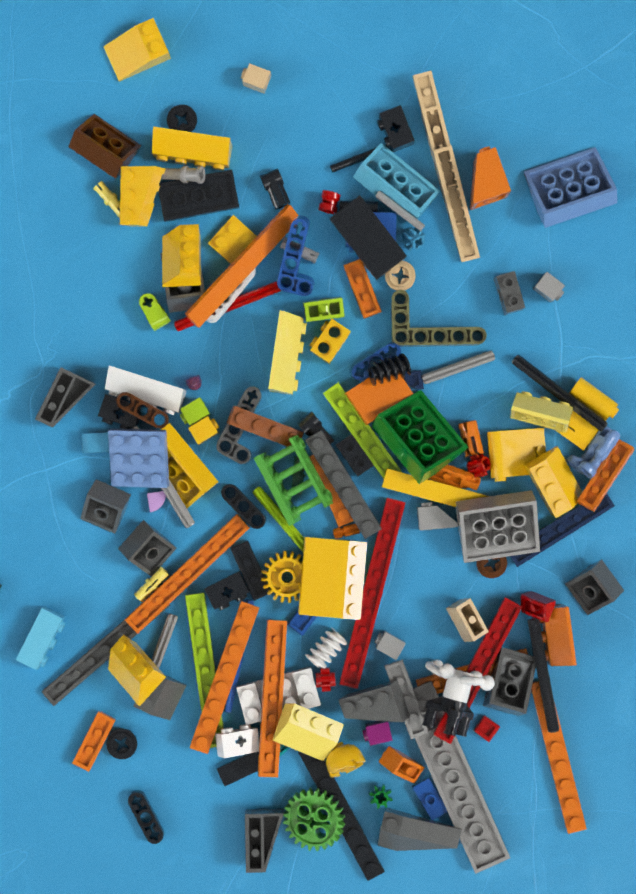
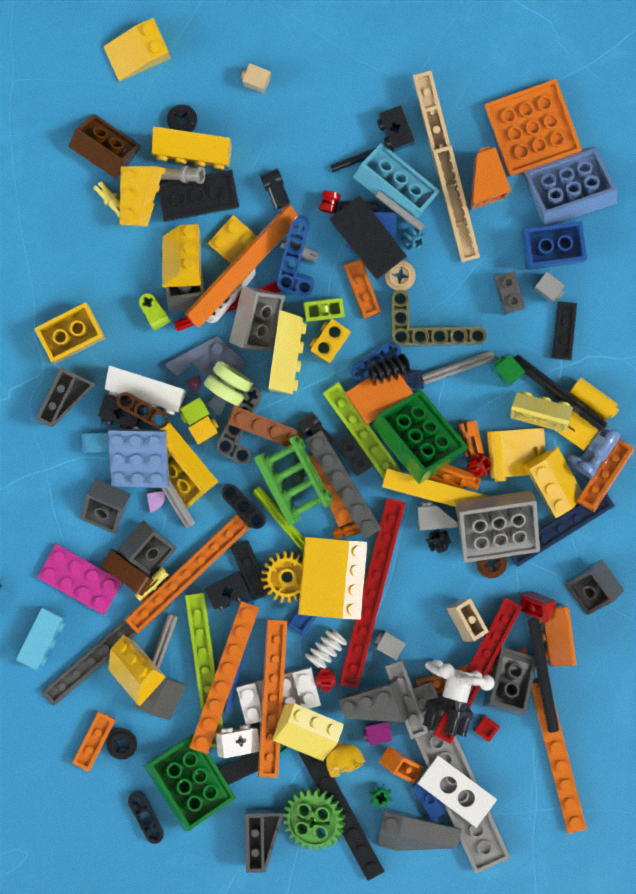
none -> yellow brick [34,302,106,364]
none -> dark pink plate [37,544,122,615]
none -> reddish brown beam [100,549,154,596]
none -> green slope [143,734,236,831]
none -> sand blue wing [165,336,246,416]
none -> yellowish green wheel [203,360,254,406]
none -> light grey slope [229,286,285,351]
none -> white piece [417,755,497,828]
none -> black gear [426,529,452,553]
none -> orange plate [484,79,582,177]
none -> green brick [491,355,525,387]
none -> blue brick [522,221,587,270]
none -> black tile [552,301,577,361]

